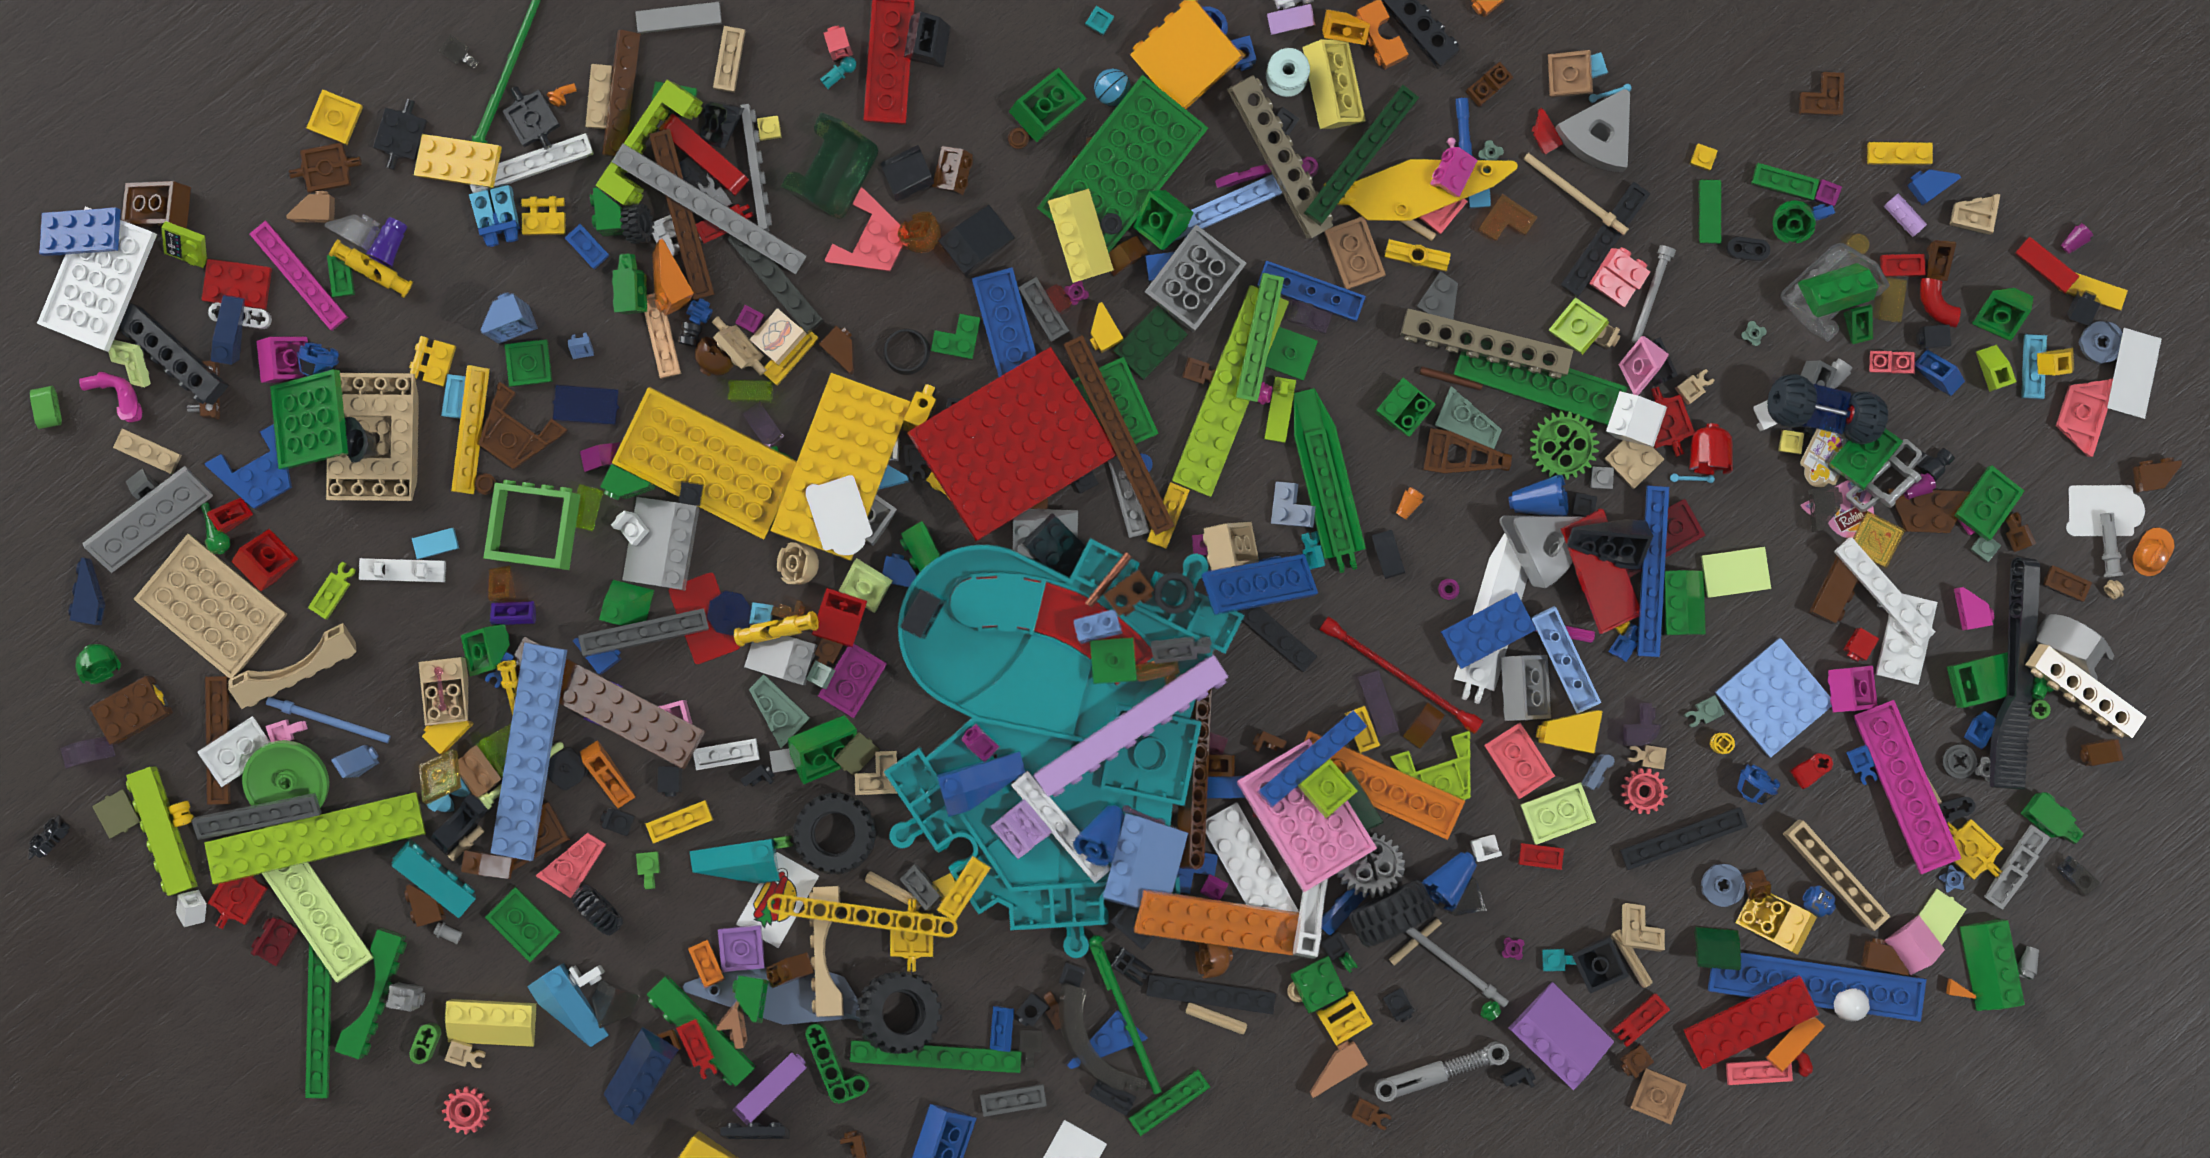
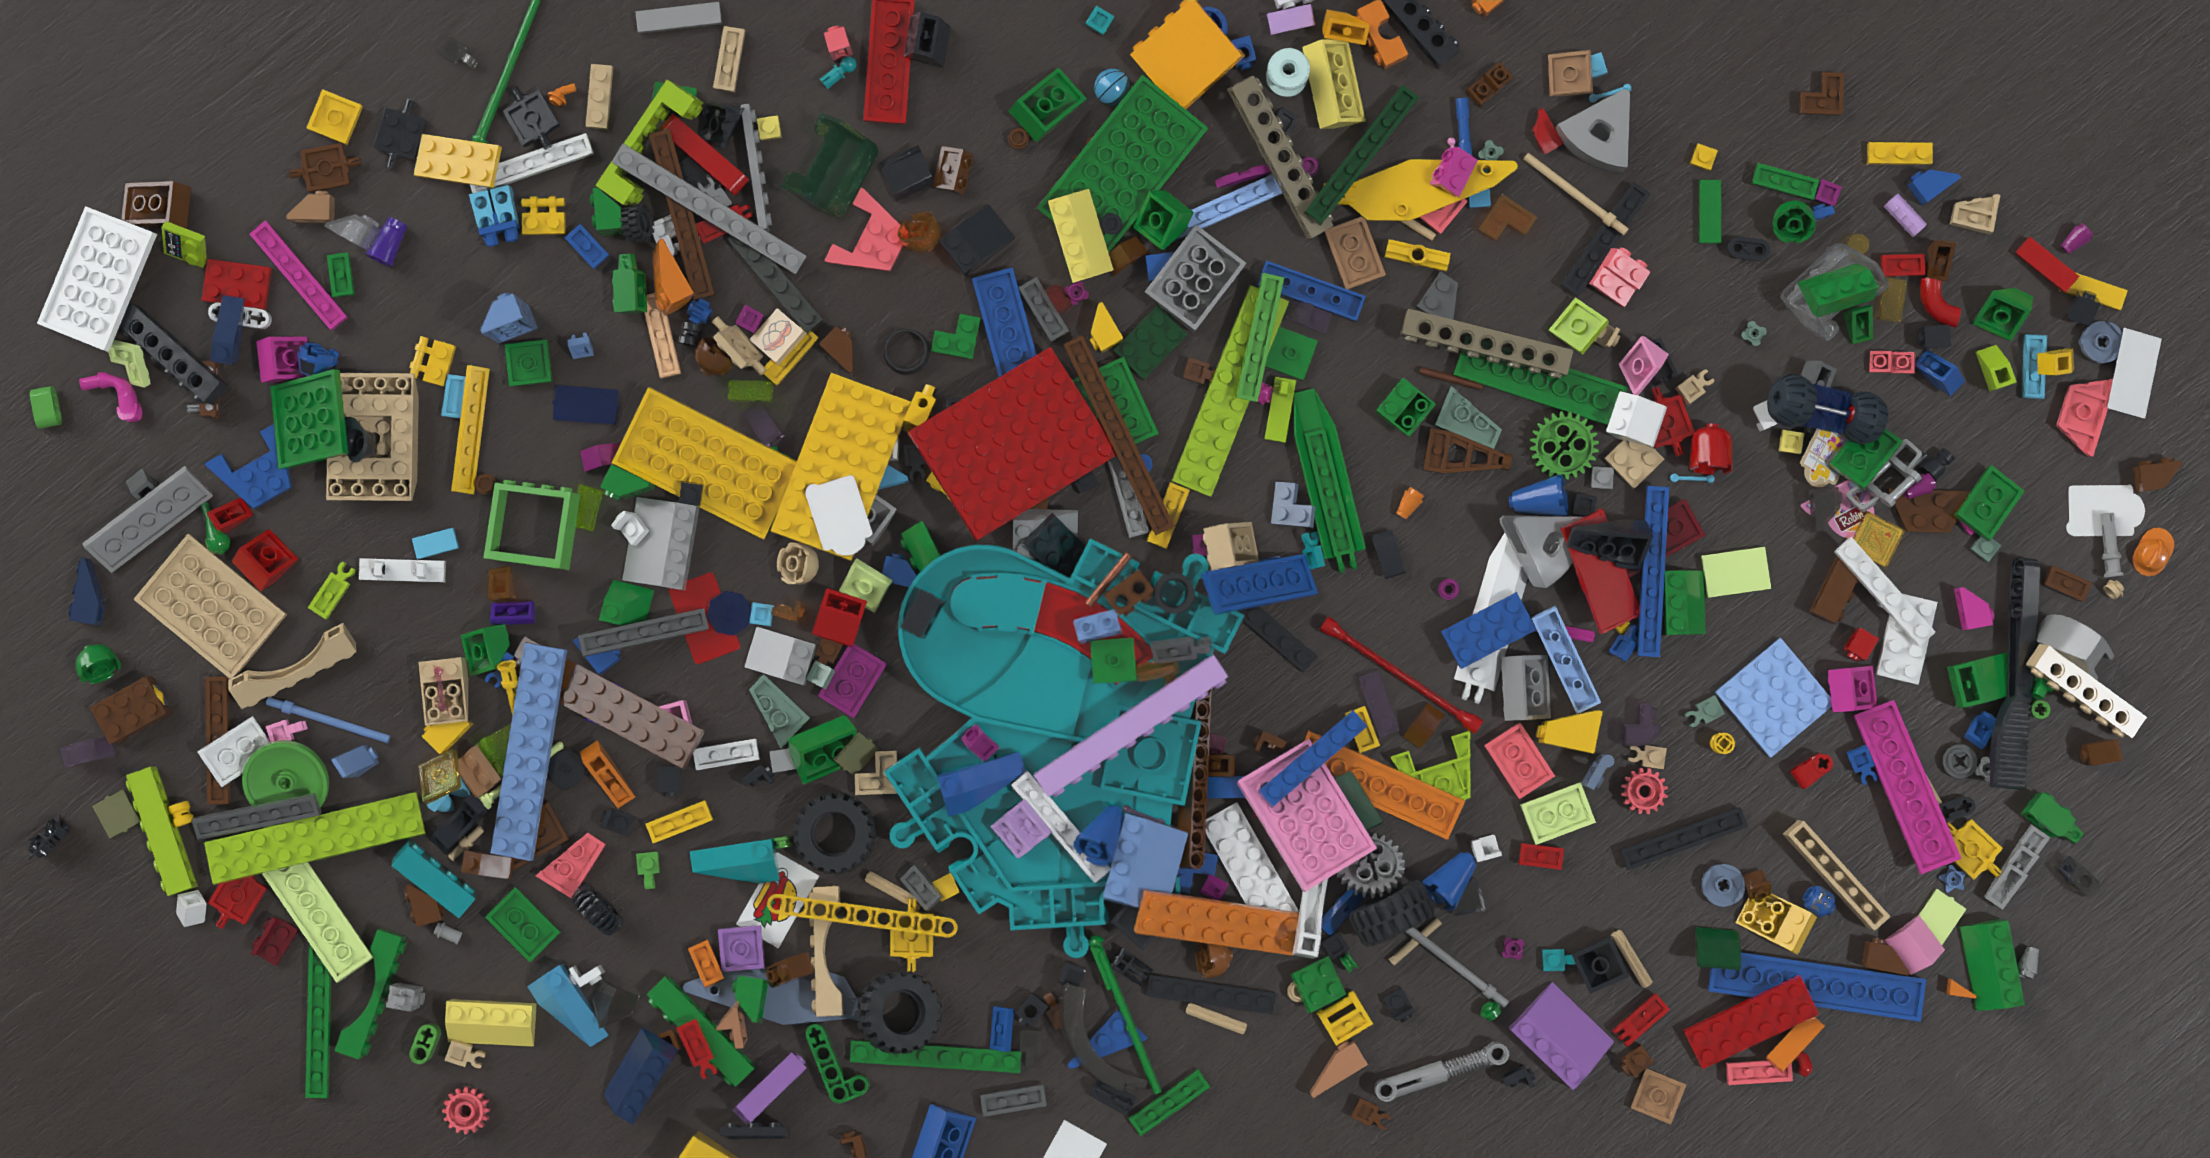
plate [39,208,121,256] -> none
tan plate [113,429,182,474] -> none
yellow piece [329,239,413,298] -> none
reddish brown wing [479,382,568,470] -> none
reddish brown plate [602,29,640,157] -> none
yellow piece [734,611,819,647] -> none
yellow tile [937,856,991,922] -> none
lime plate [1298,759,1358,818] -> none
tan plate [1622,903,1665,952] -> none
light grey piece [1632,245,1676,343] -> none
blue cone [1737,764,1781,805] -> none
light grey cone [1829,358,1853,391] -> none
white hair [1834,988,1870,1021] -> none
reddish brown plate [2005,512,2036,552] -> none

